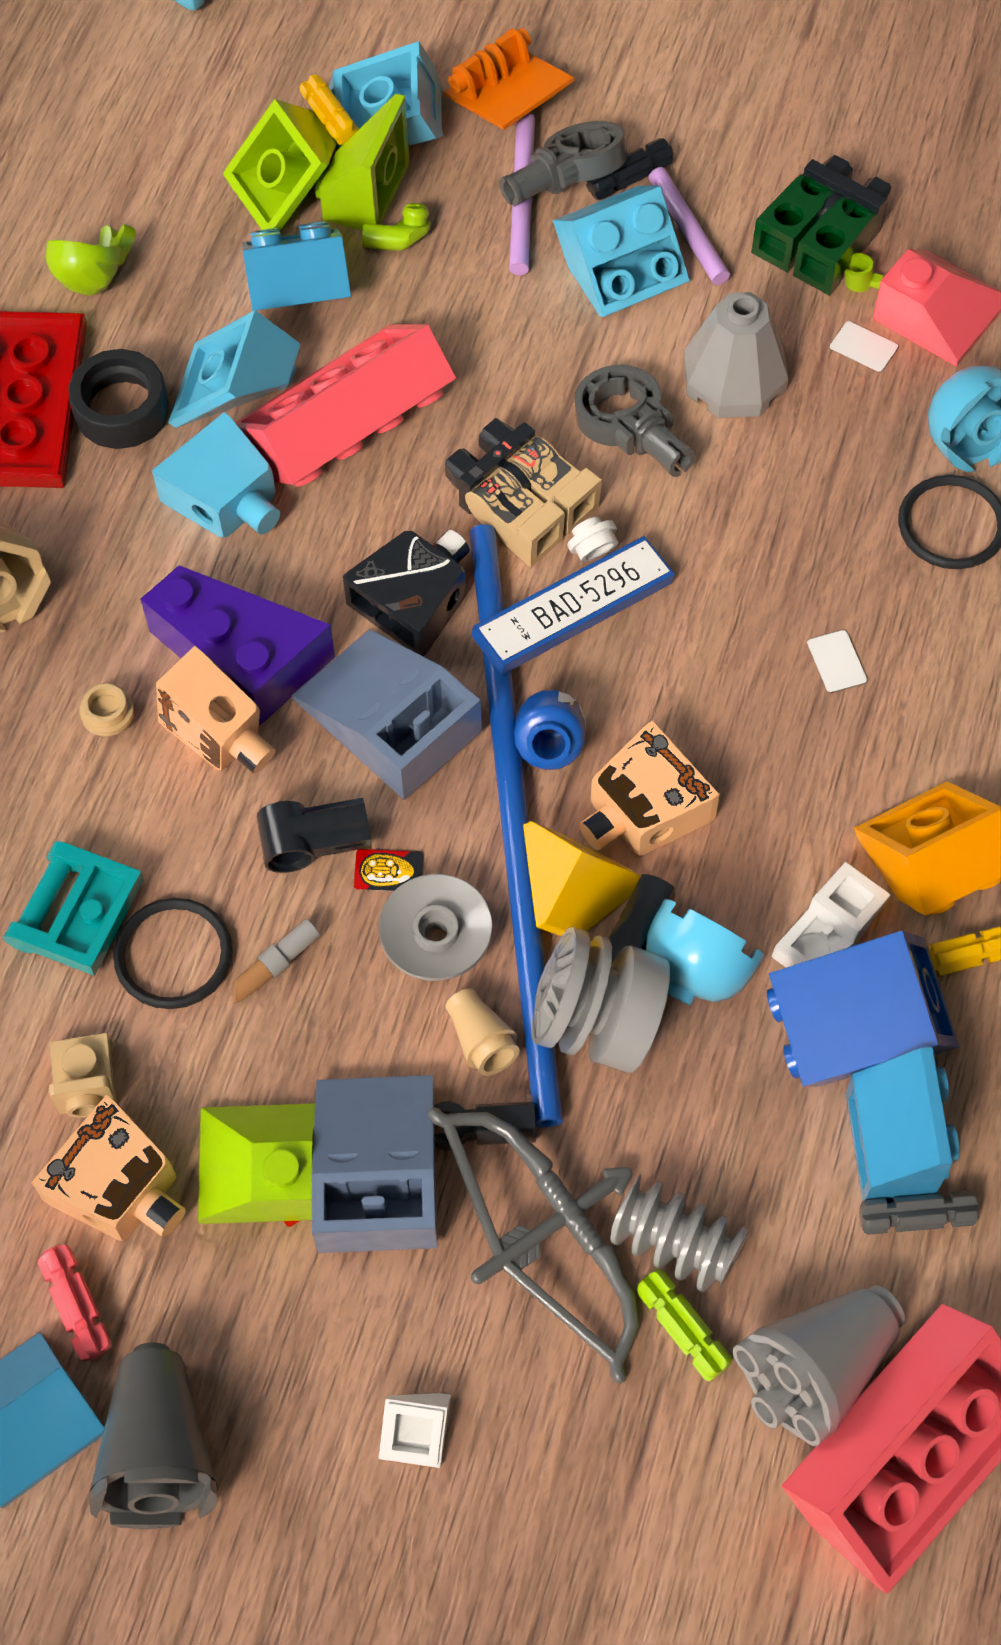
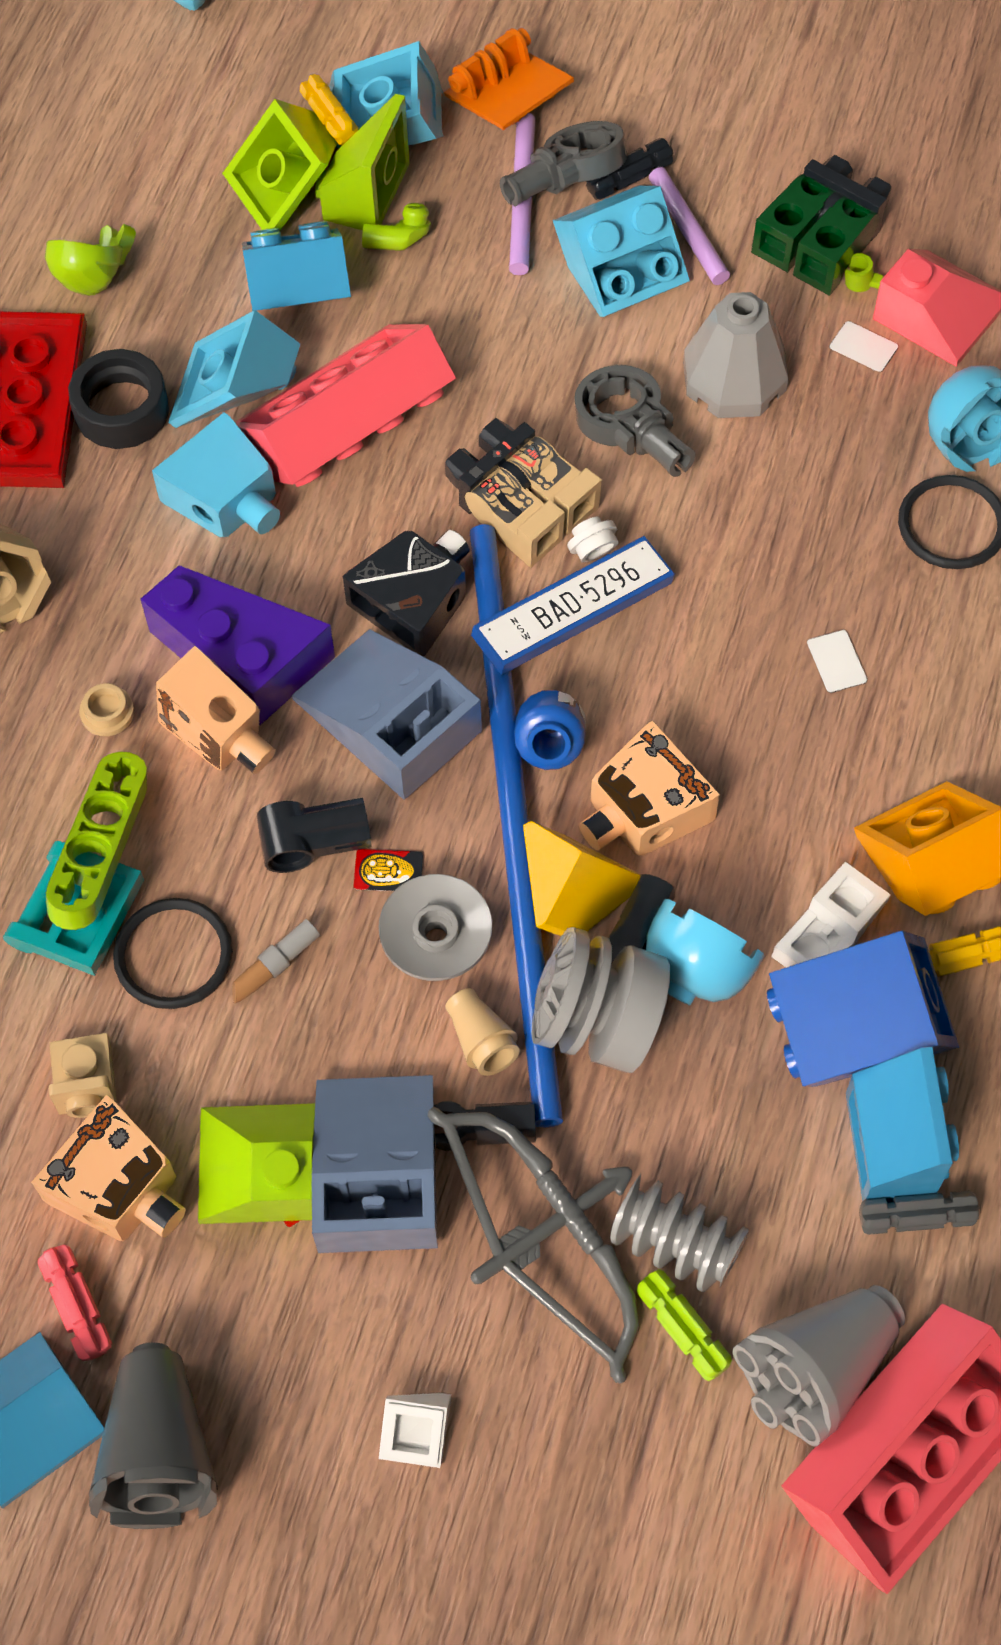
none -> lime beam [46,751,147,930]

